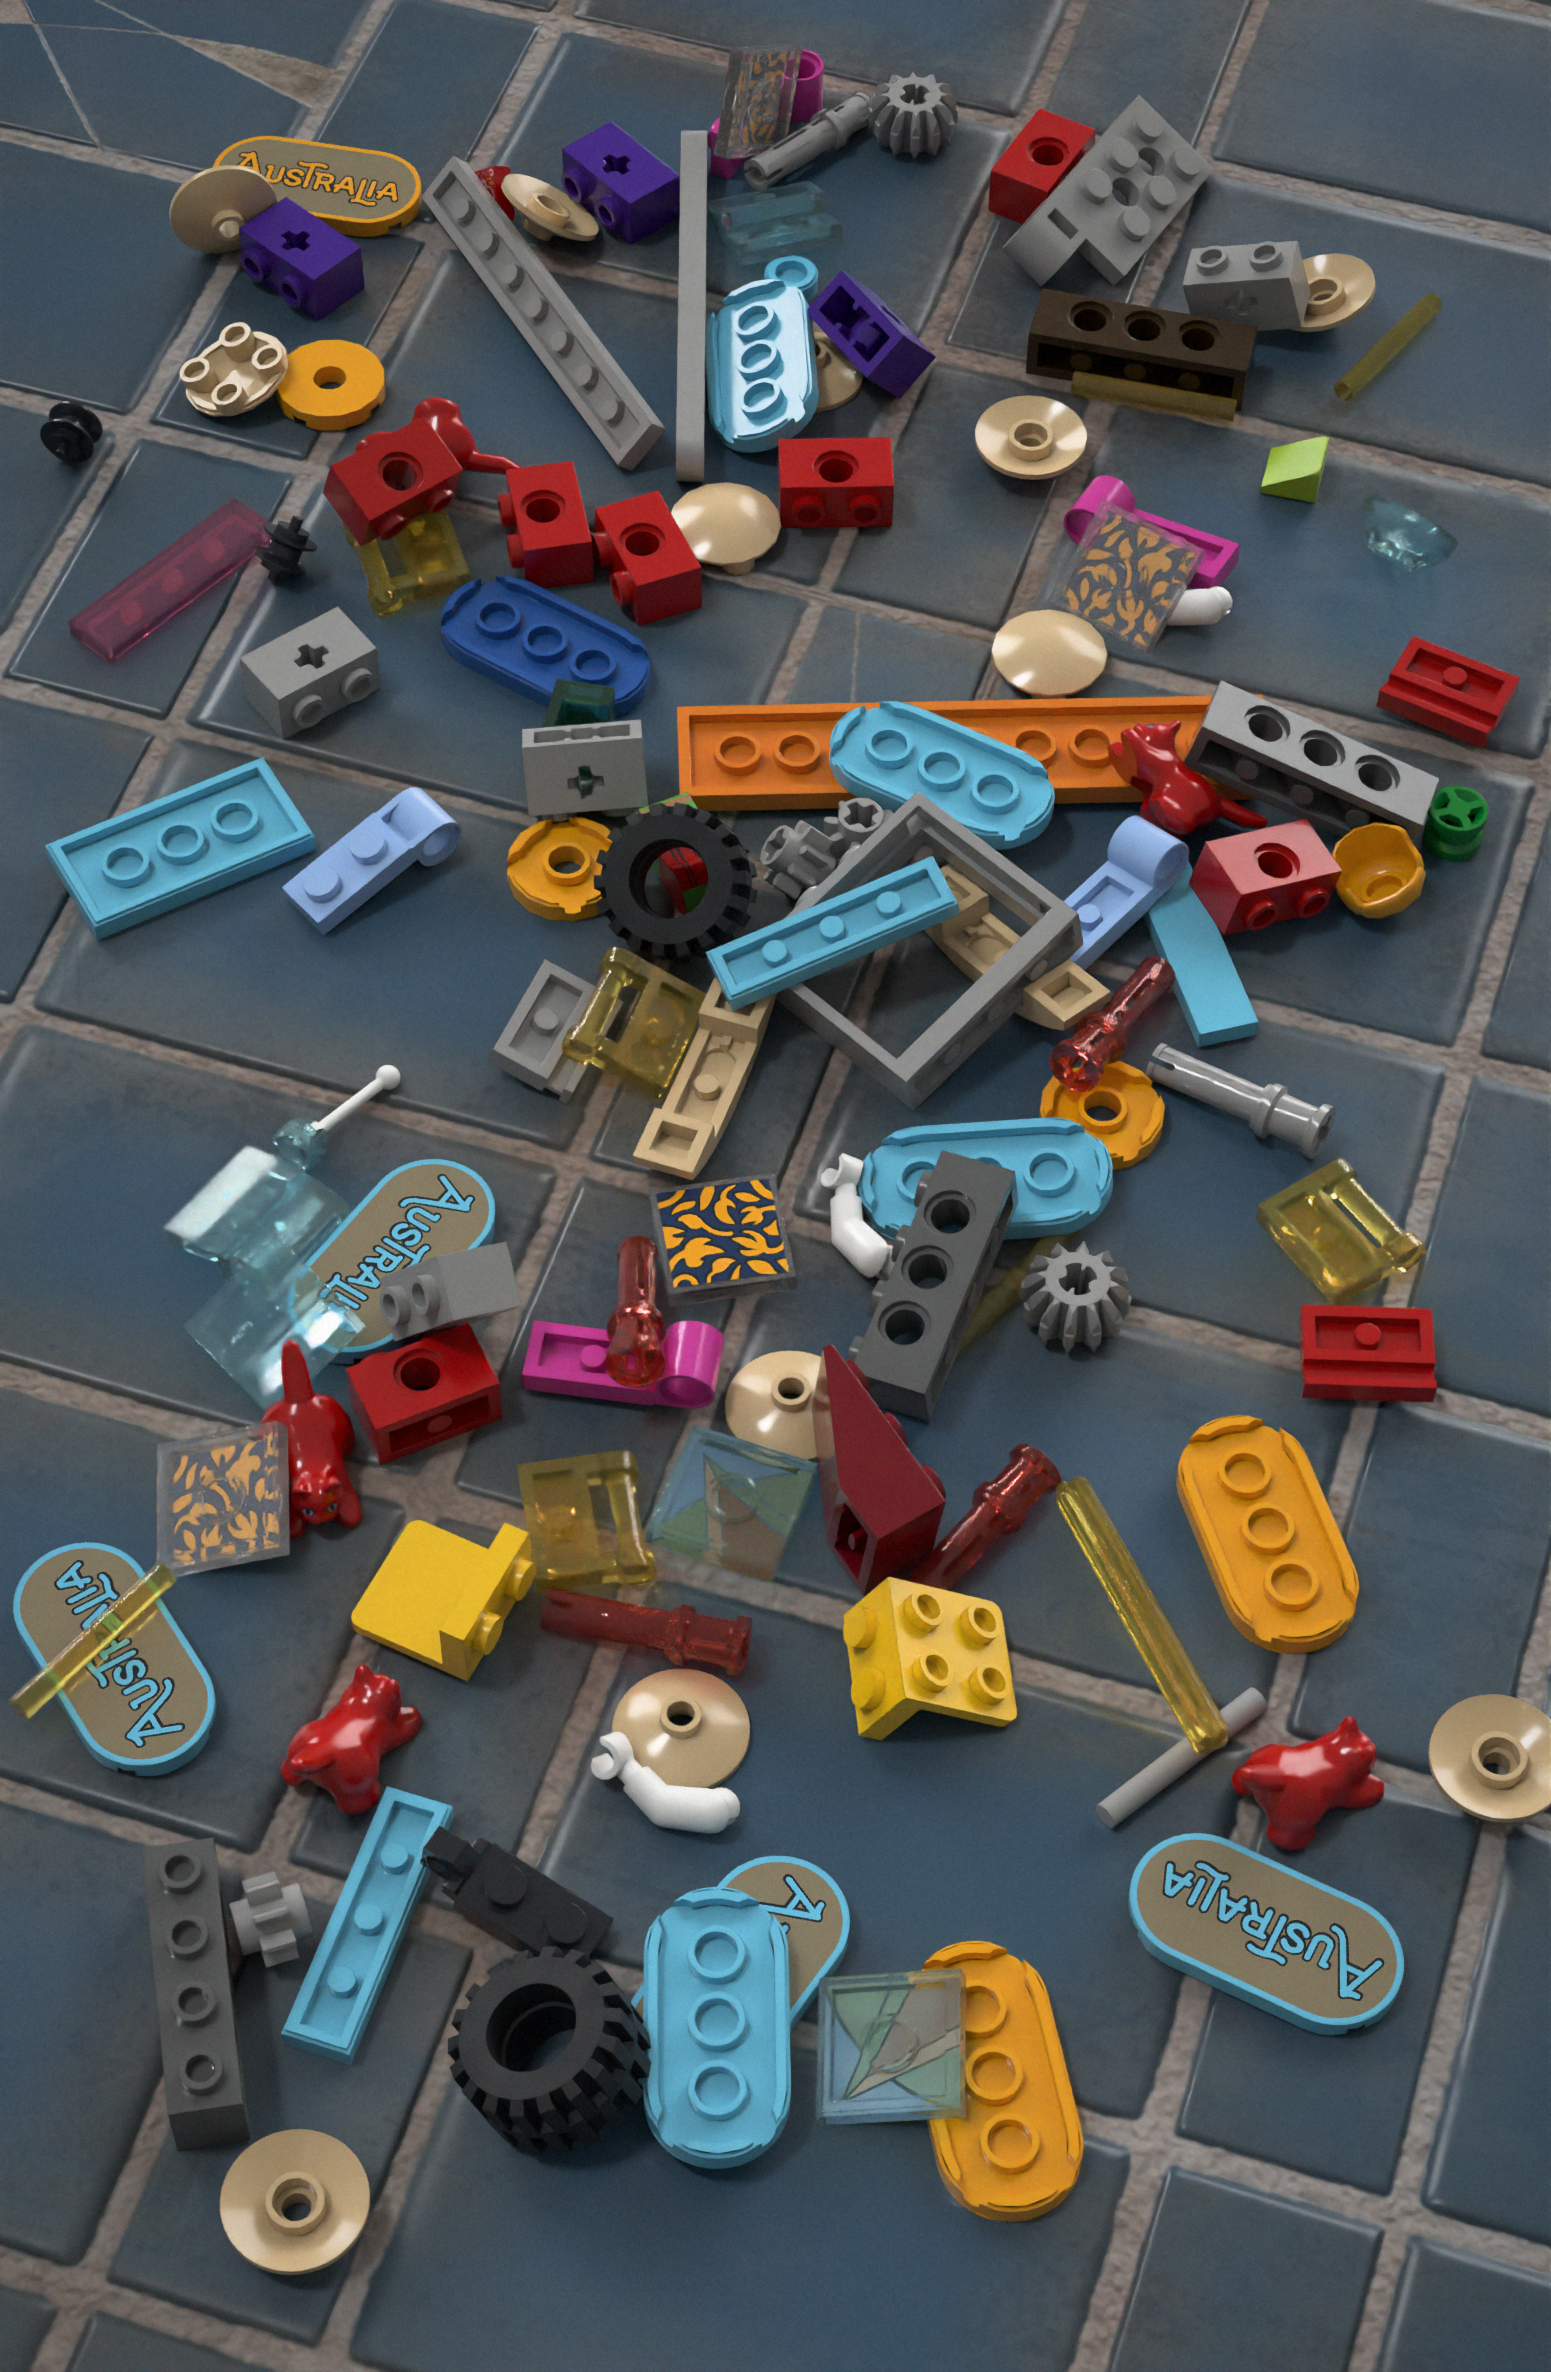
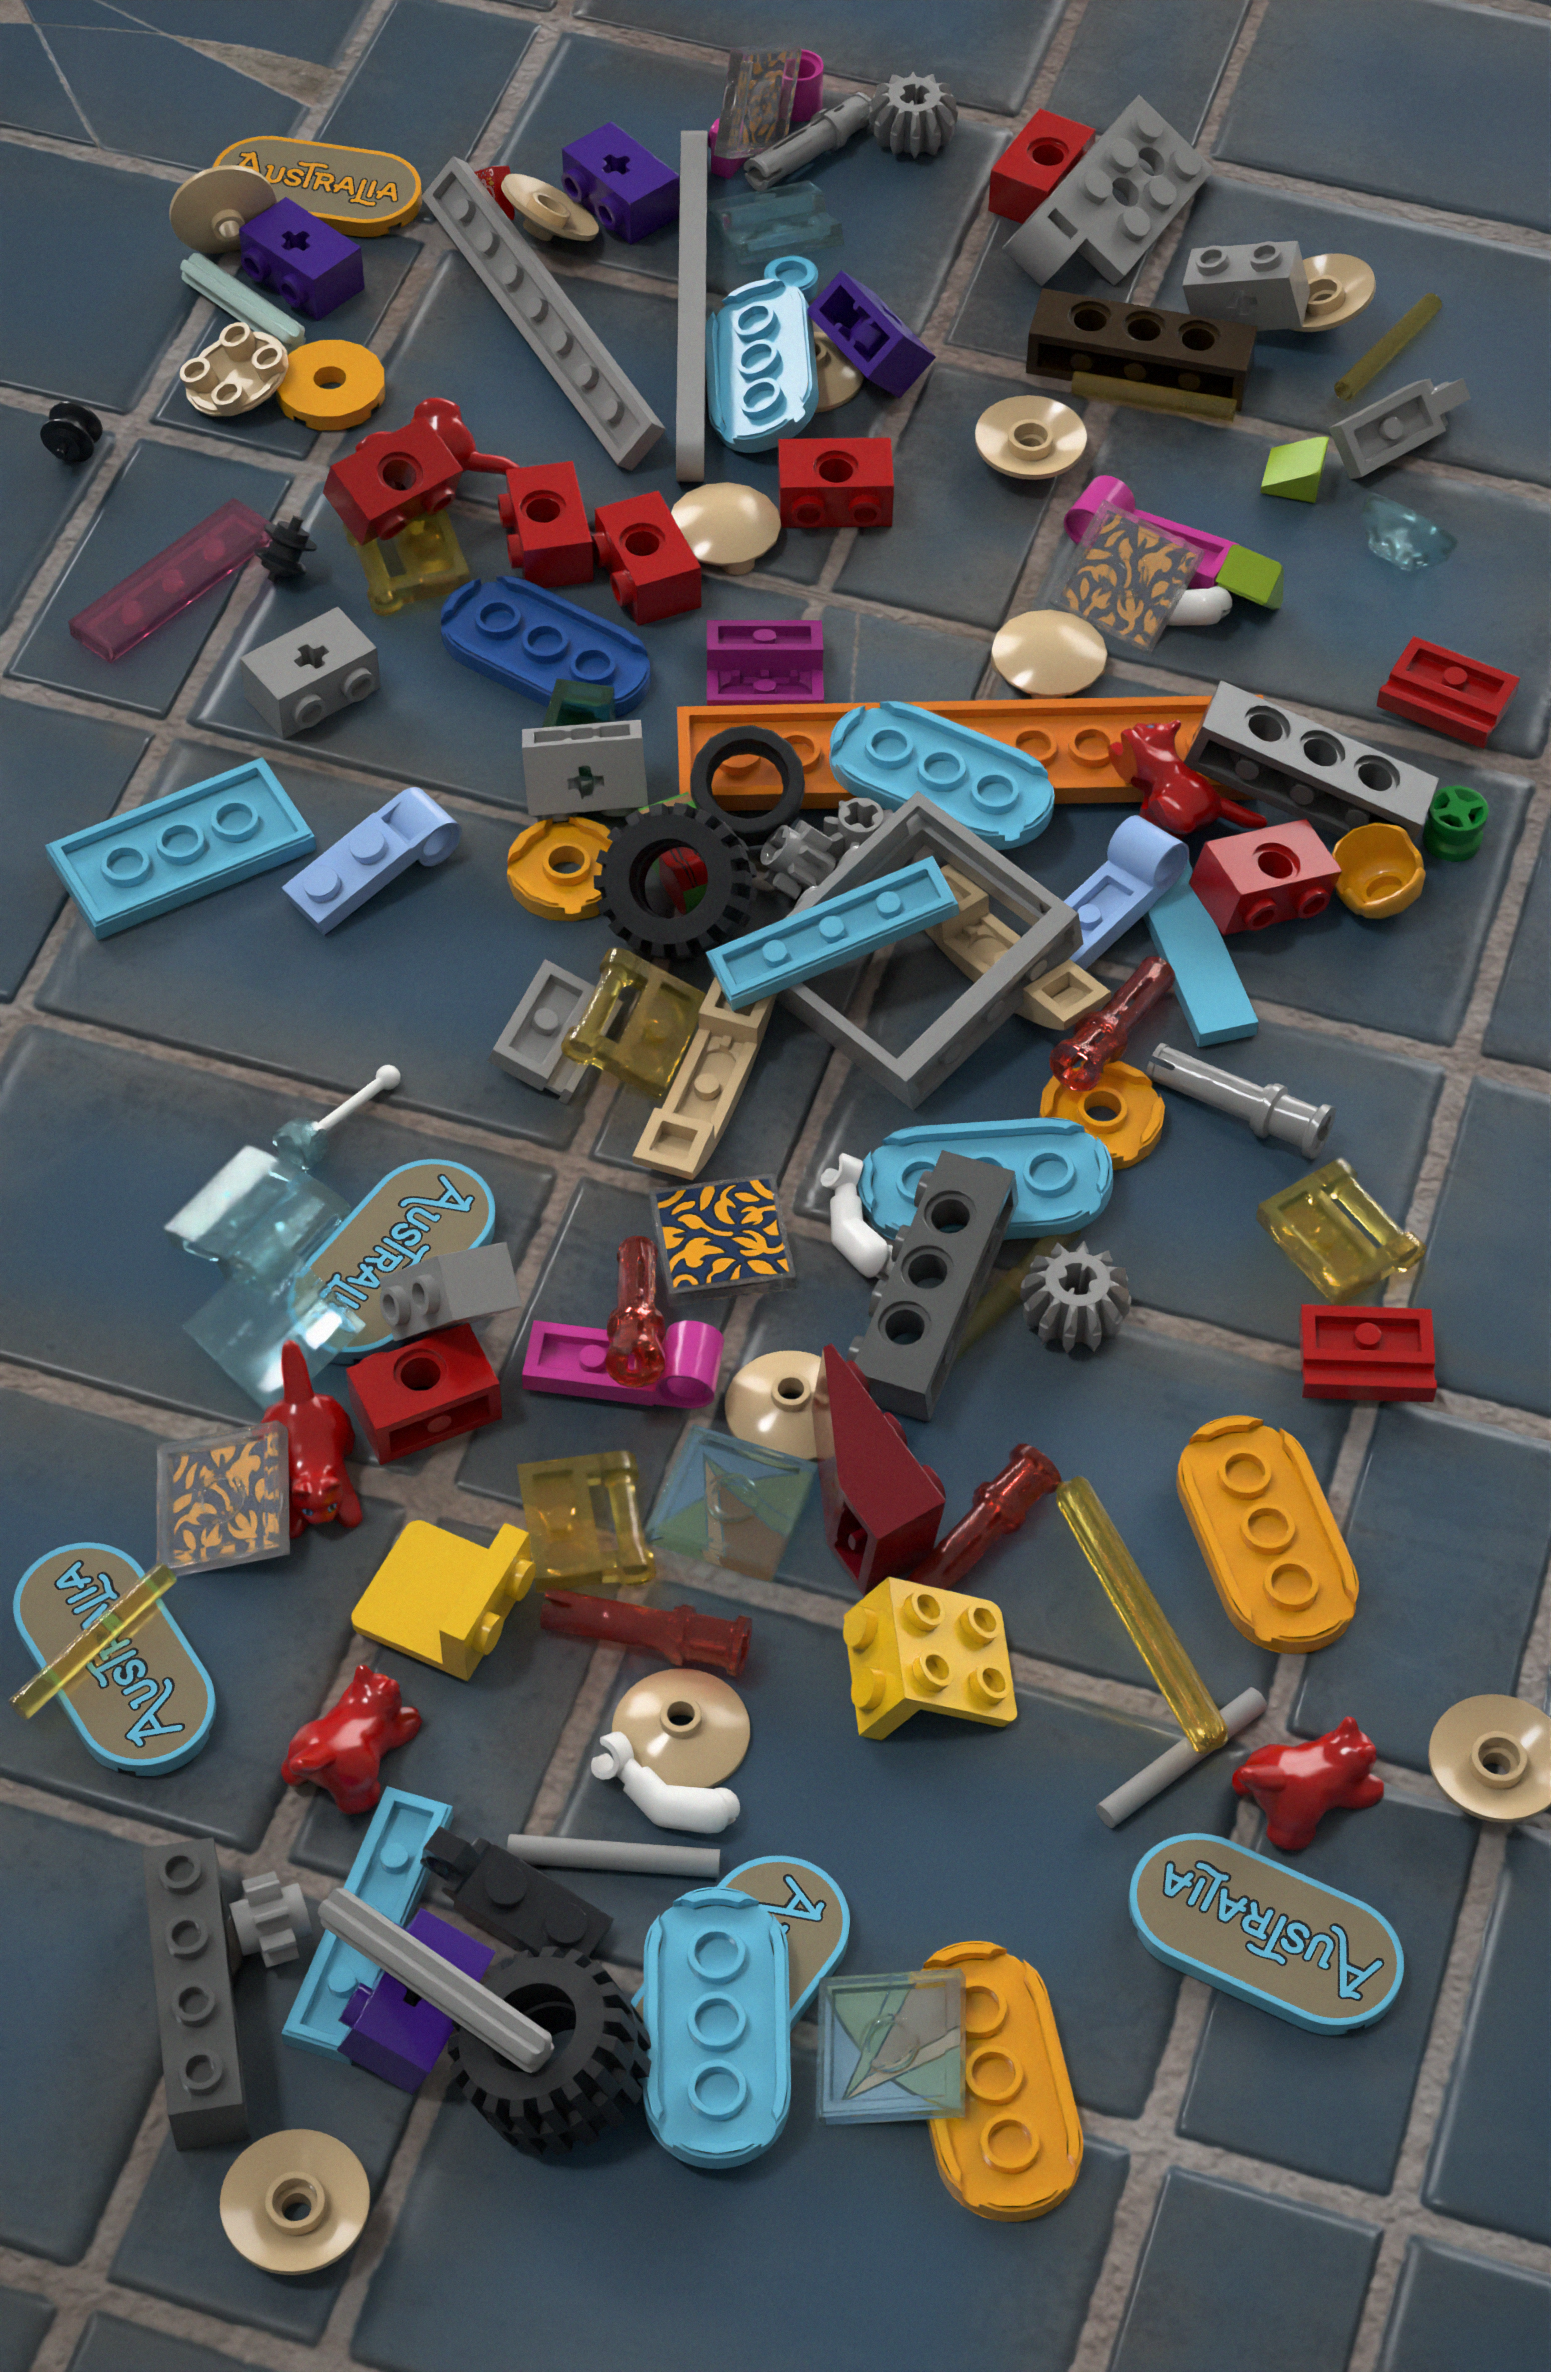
none -> light aqua axle [180,253,306,354]
none -> light grey axle [317,1888,555,2073]
none -> dark purple brick [337,1908,496,2095]
none -> light grey bar [507,1834,721,1878]
none -> black tyre [690,725,805,847]
none -> magenta slope [707,620,824,706]
none -> lime slope [1216,545,1284,610]
none -> light grey hinge [1329,378,1471,479]

